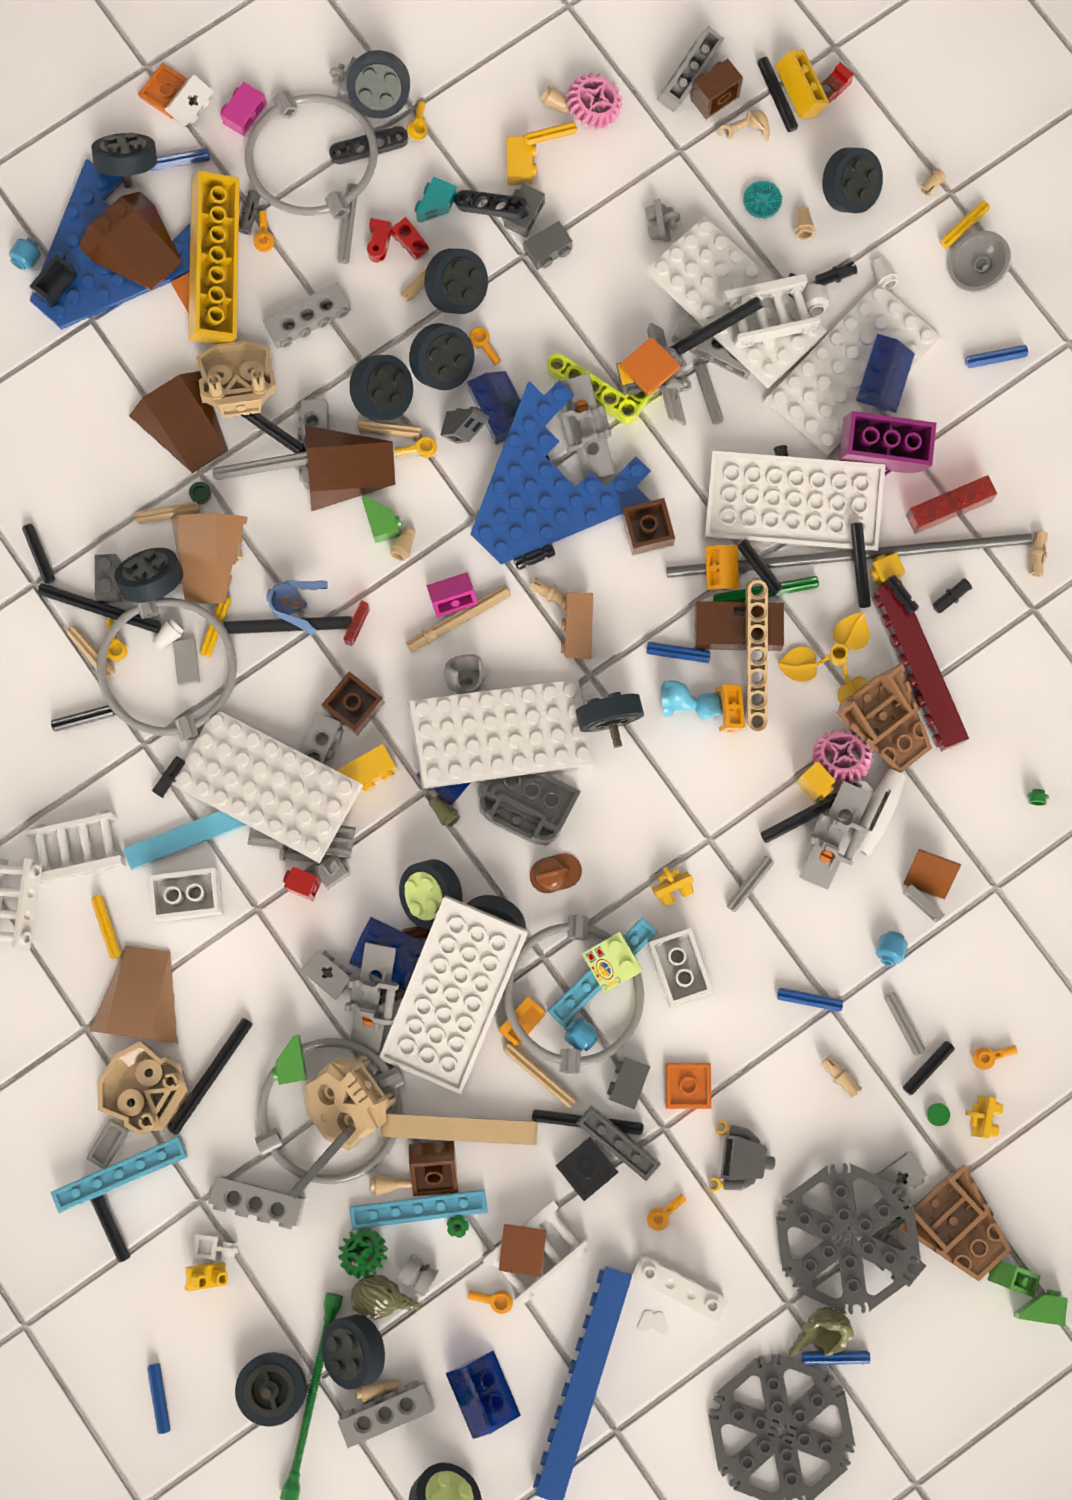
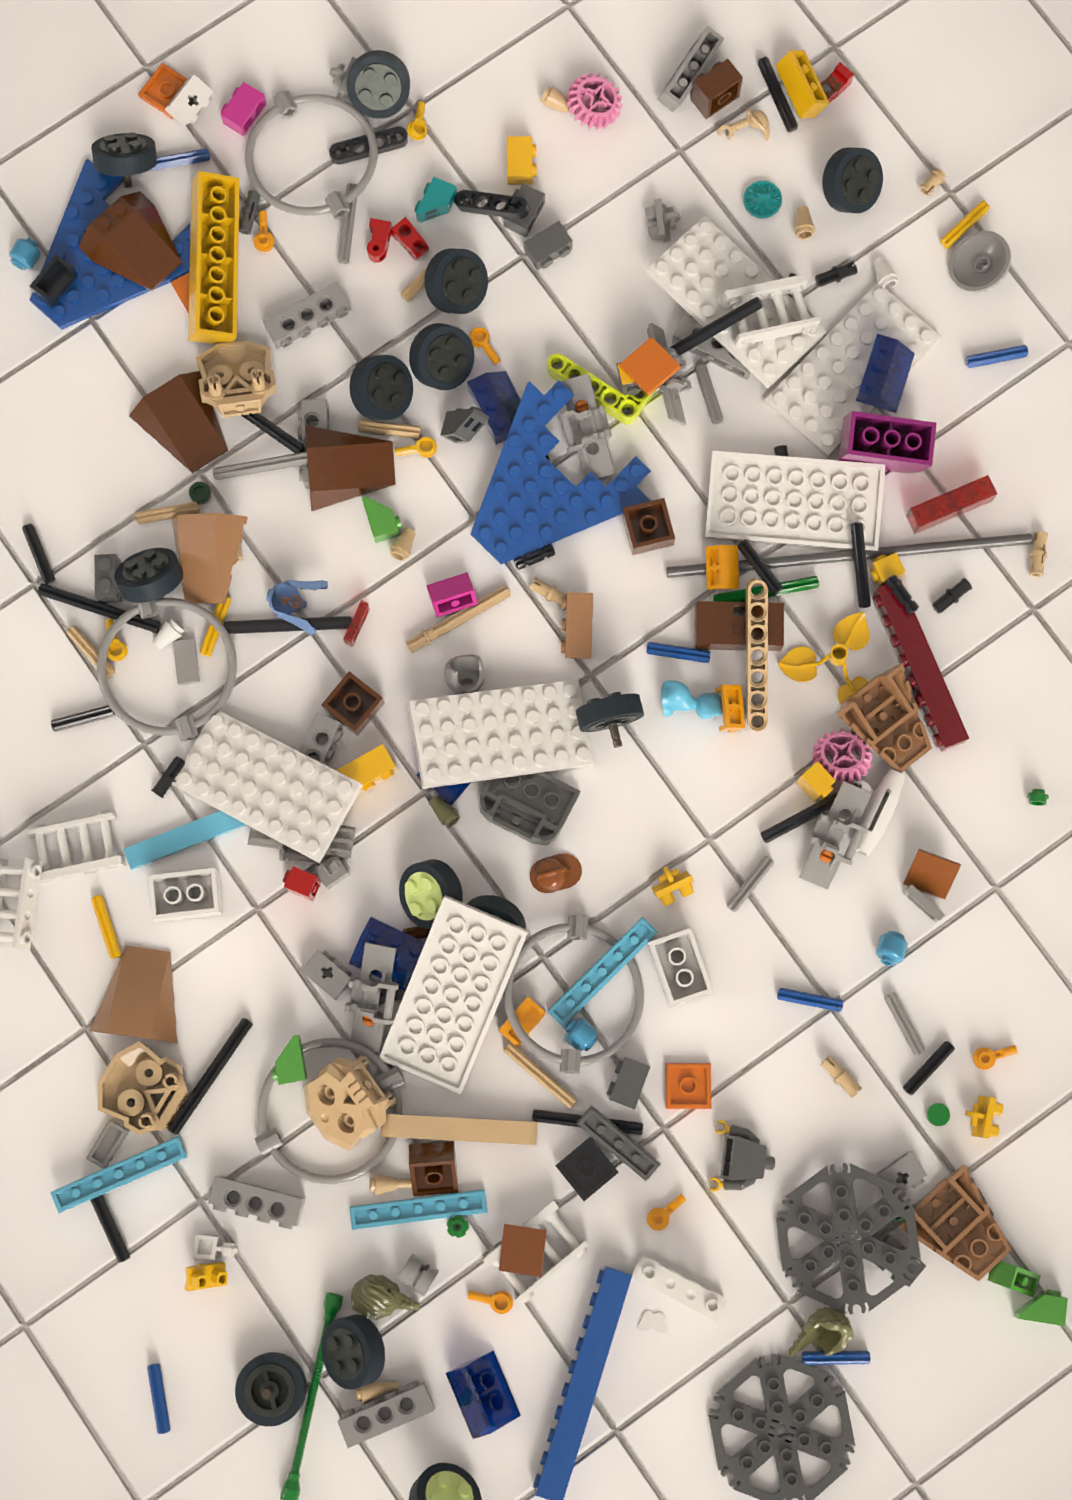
dark grey tile [290,1124,356,1199] -> none
green gear [338,1227,388,1279] -> none
yellow axle [523,122,578,146] -> none
yellowish green slope [582,931,643,993] -> none
white head [801,283,830,316] -> none

